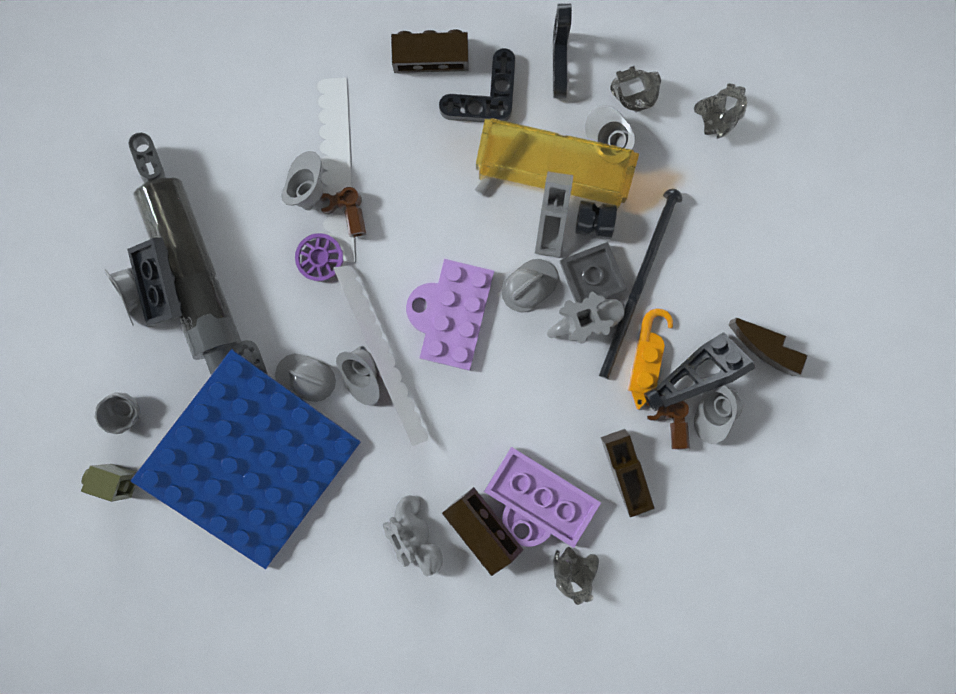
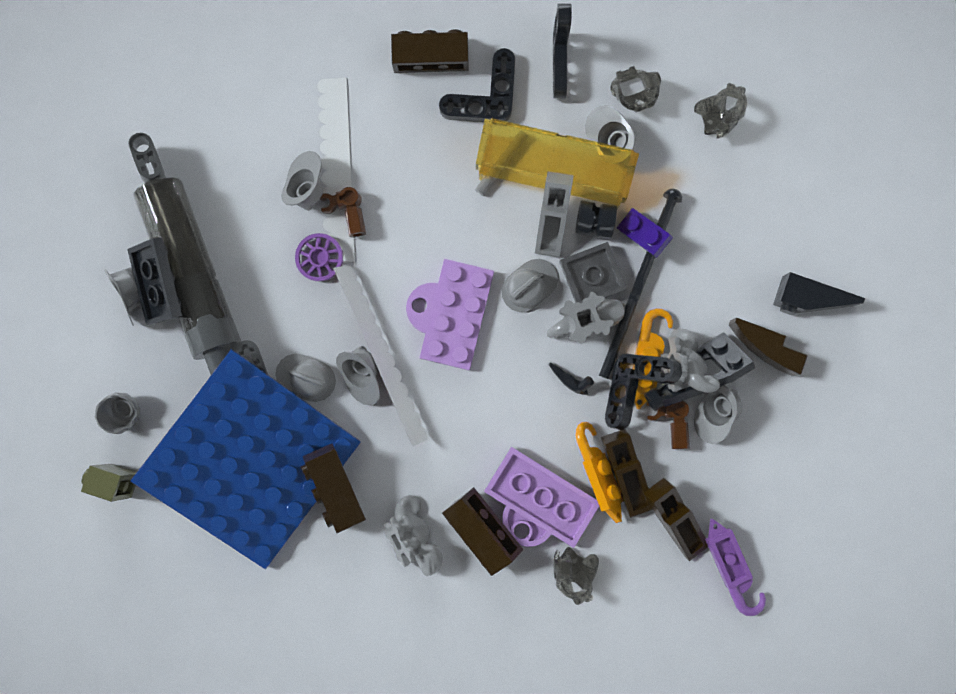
none -> dark brown brick [301,443,366,533]
none -> black bar [549,362,594,395]
none -> light orange plate [575,422,624,523]
none -> black beam [605,354,682,430]
none -> dark purple plate [616,208,673,258]
none -> dark brown slope [643,478,708,561]
none -> light grey animal [661,328,720,393]
none -> medium lavender plate [705,518,766,616]
none -> black slope [773,272,865,315]

